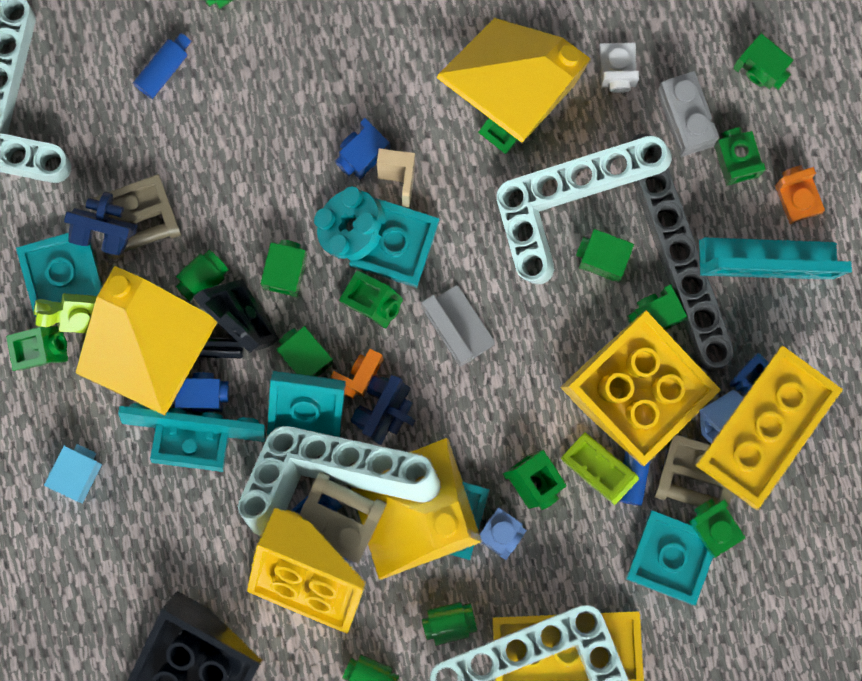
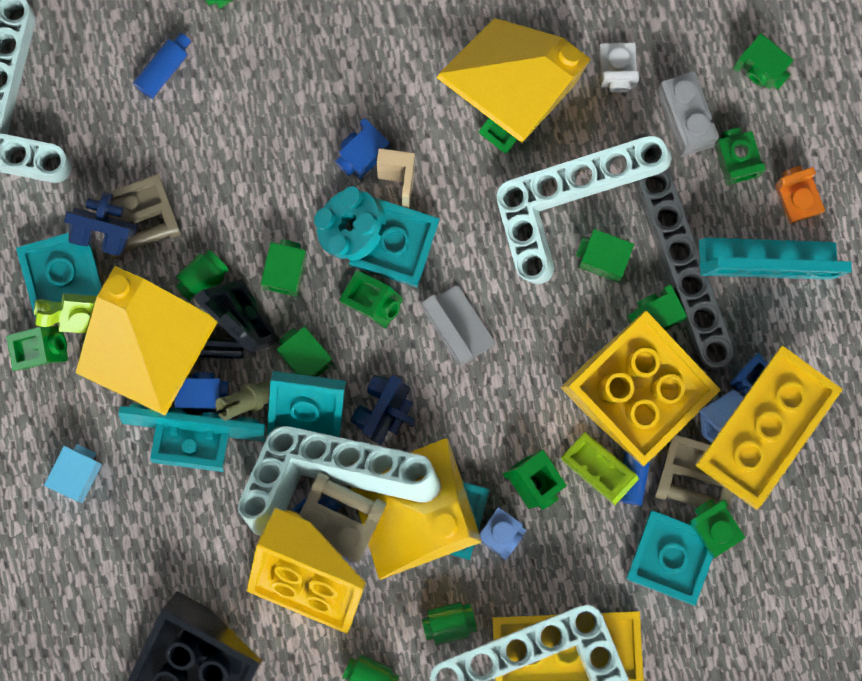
orange bracket [330,349,384,399] -> none
none -> olive pin [215,379,271,421]

